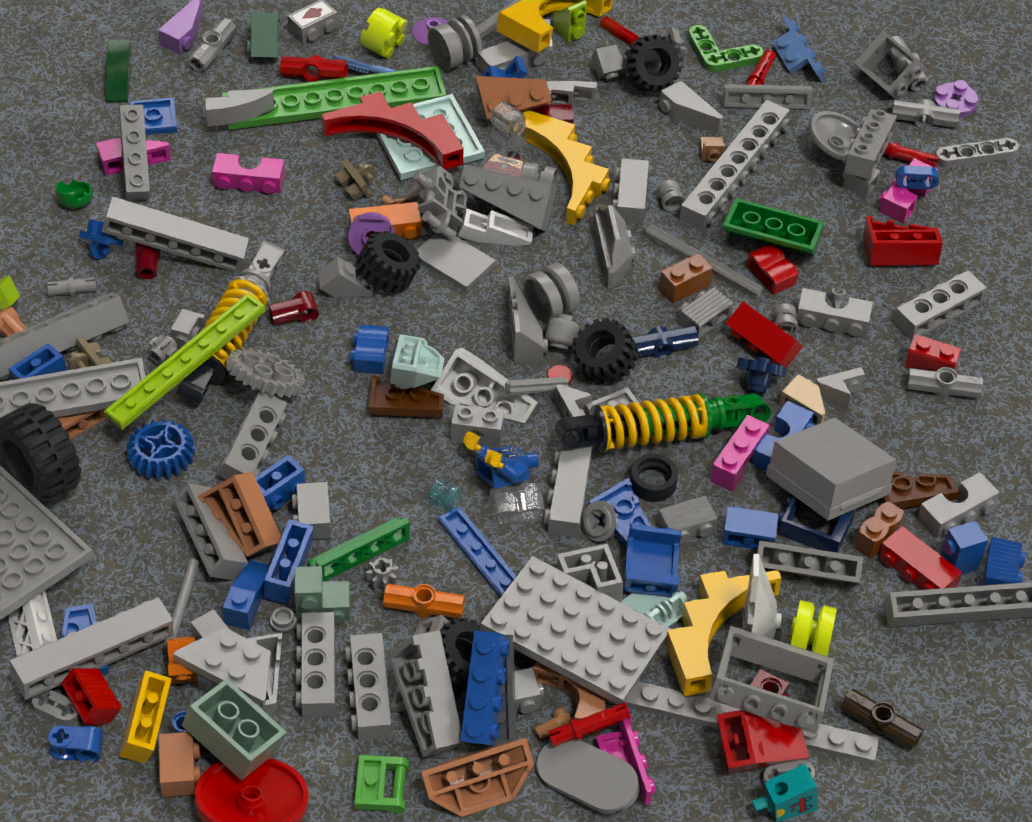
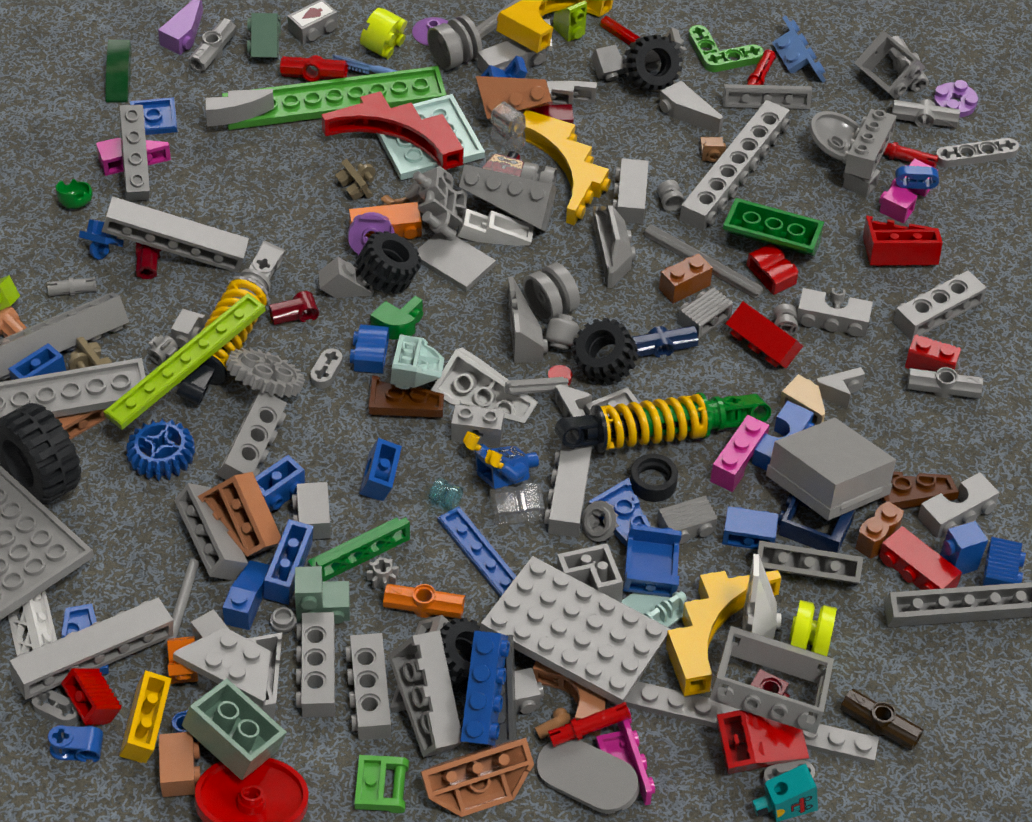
dark pink arch [212,153,285,194] -> none
dark blue plant [736,357,786,393] -> none
none -> light grey beam [311,348,343,389]
none -> blue brick [359,438,402,501]
none -> green brick [370,296,423,340]

